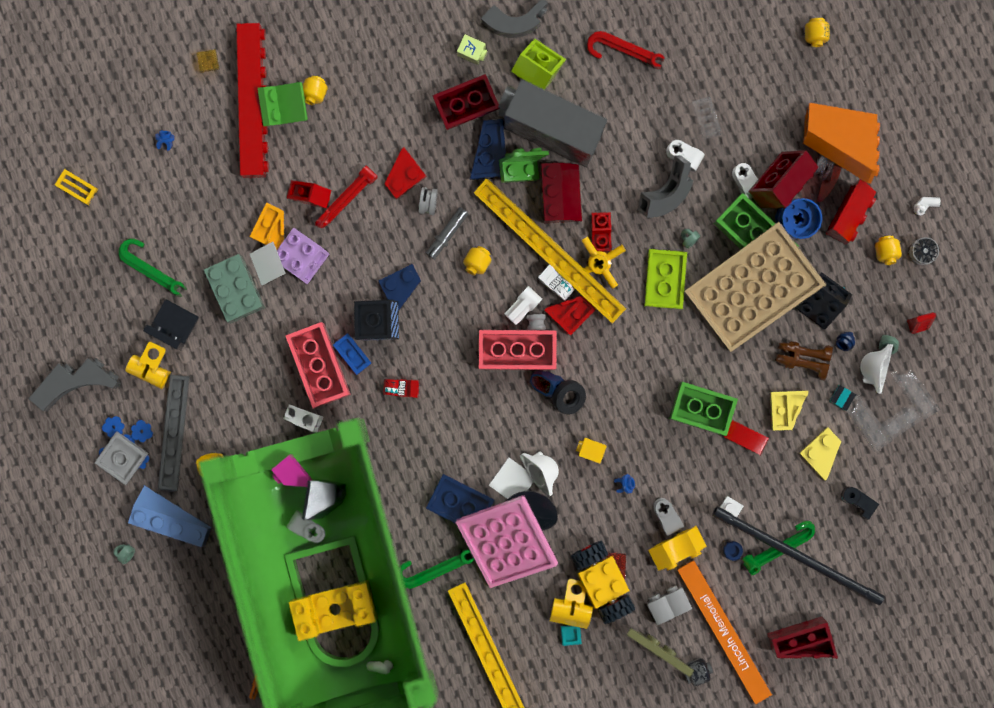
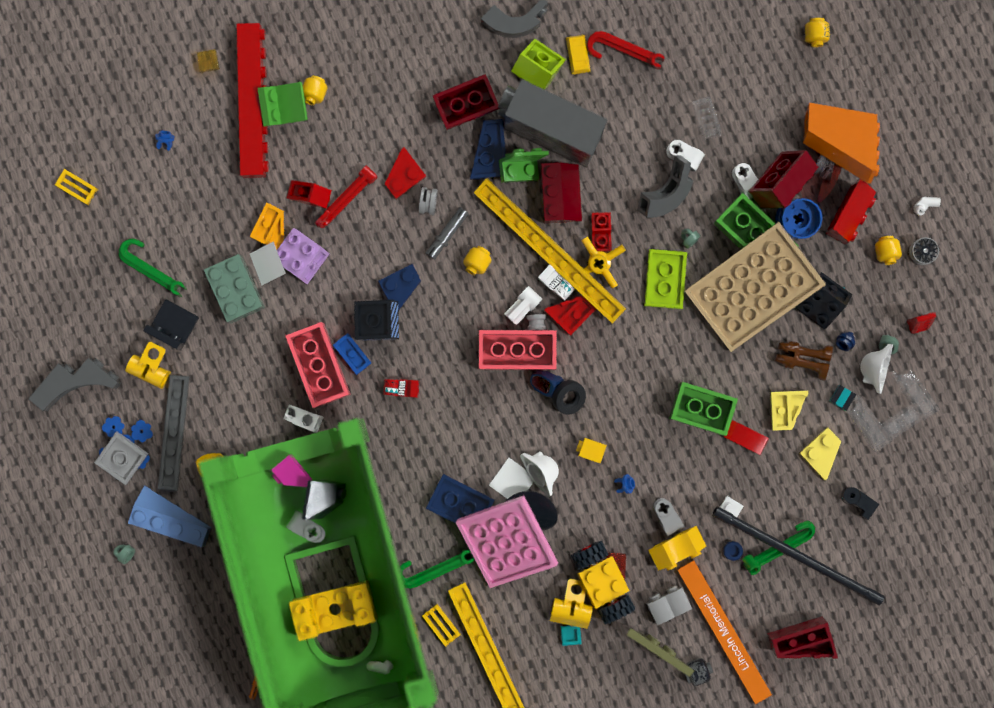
yellowish green brick [457,35,487,65] -> none
none -> yellow tile [422,603,461,647]
none -> yellow tile [566,35,591,75]

